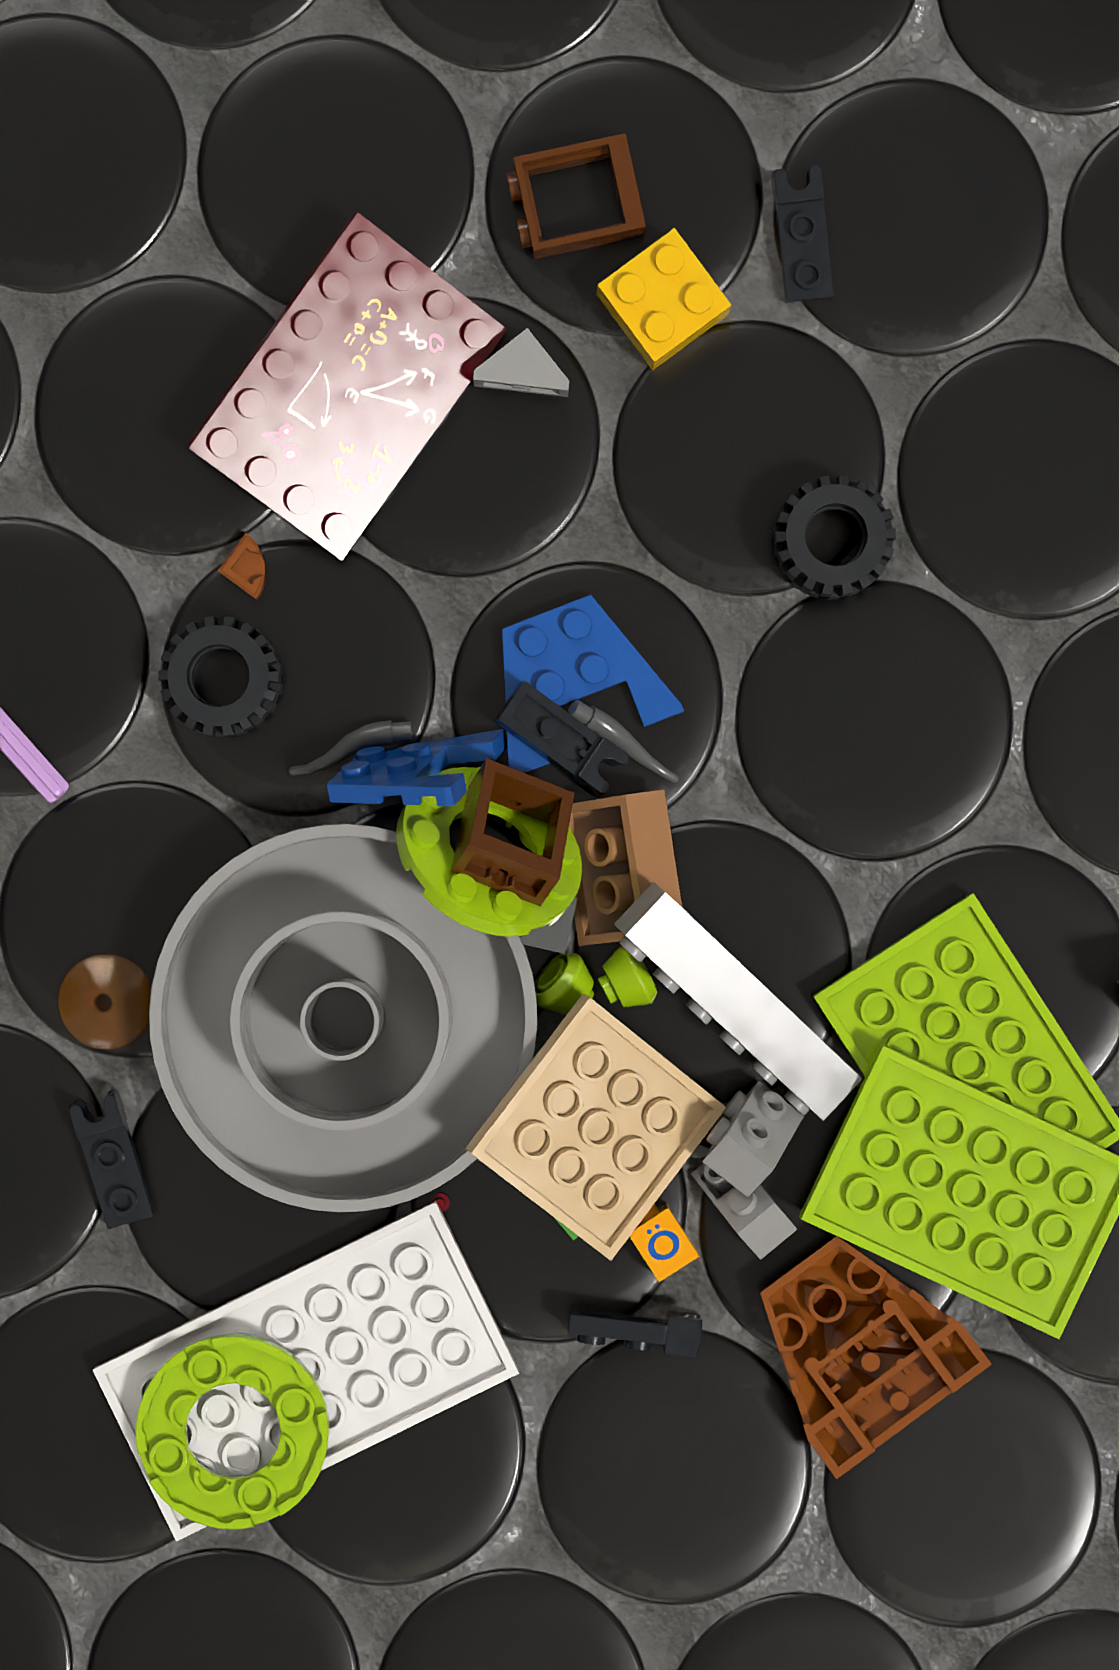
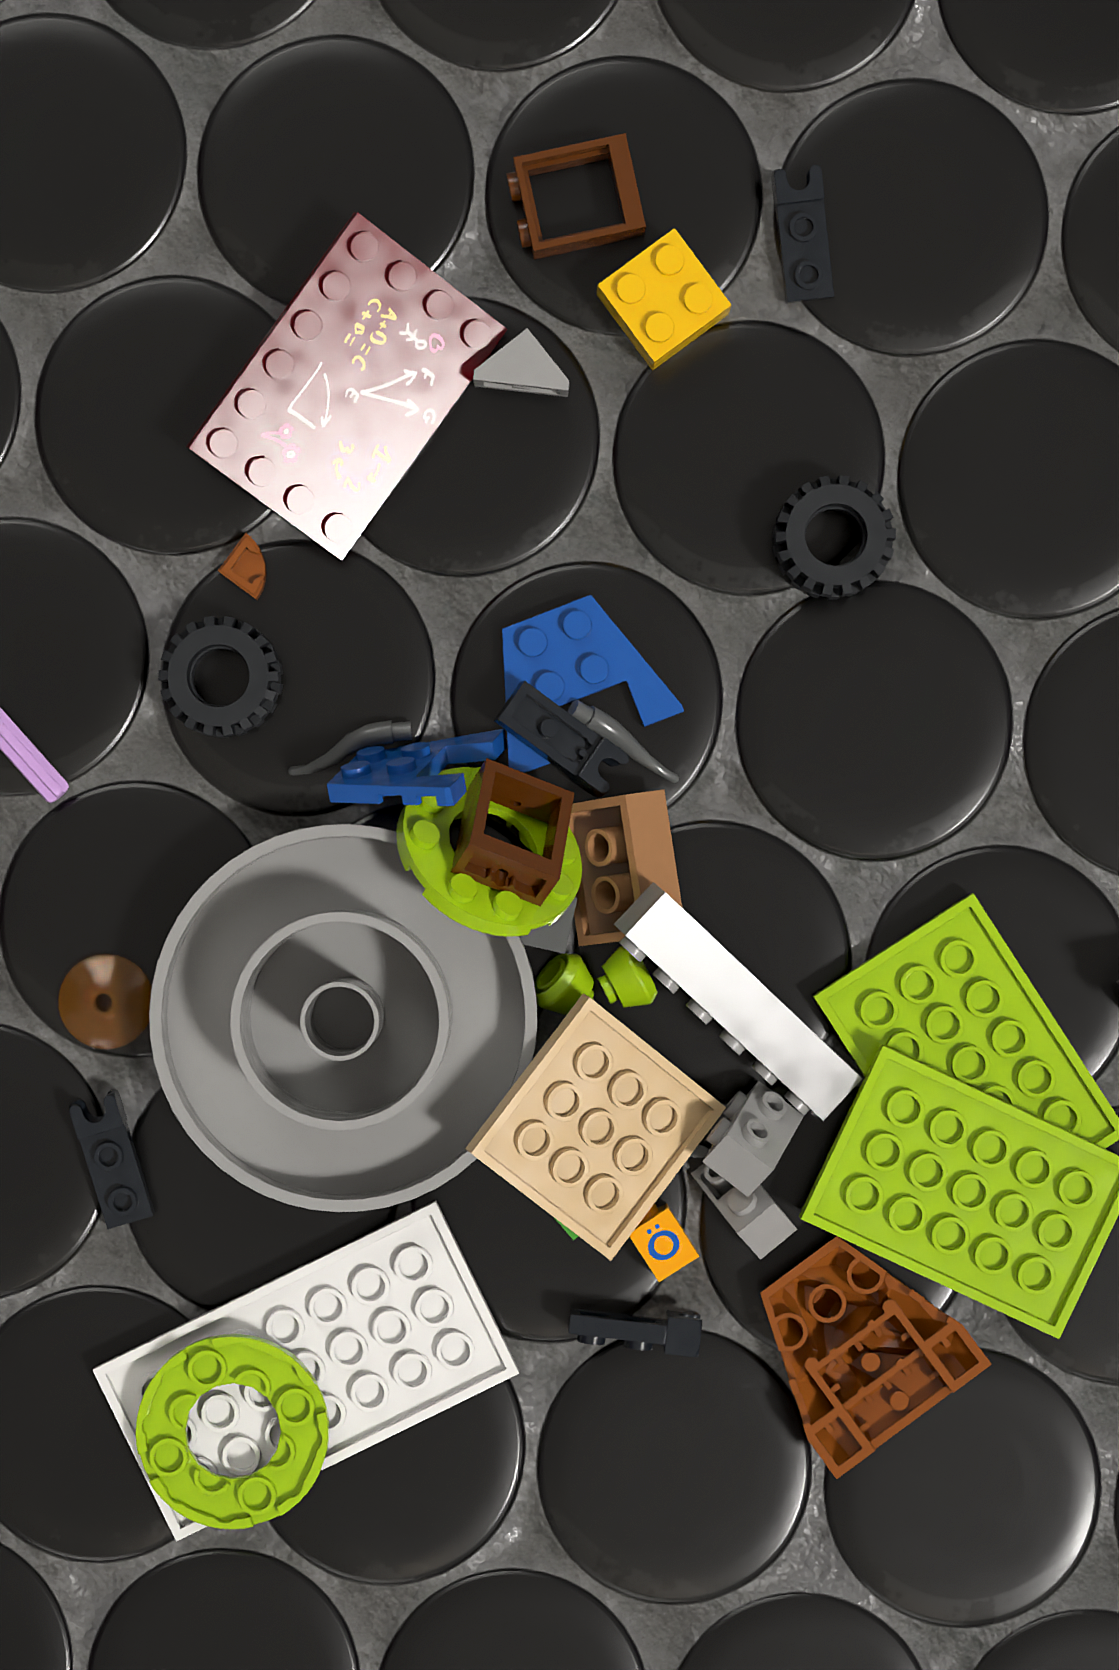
dark red piece [431,1193,450,1212] -> none

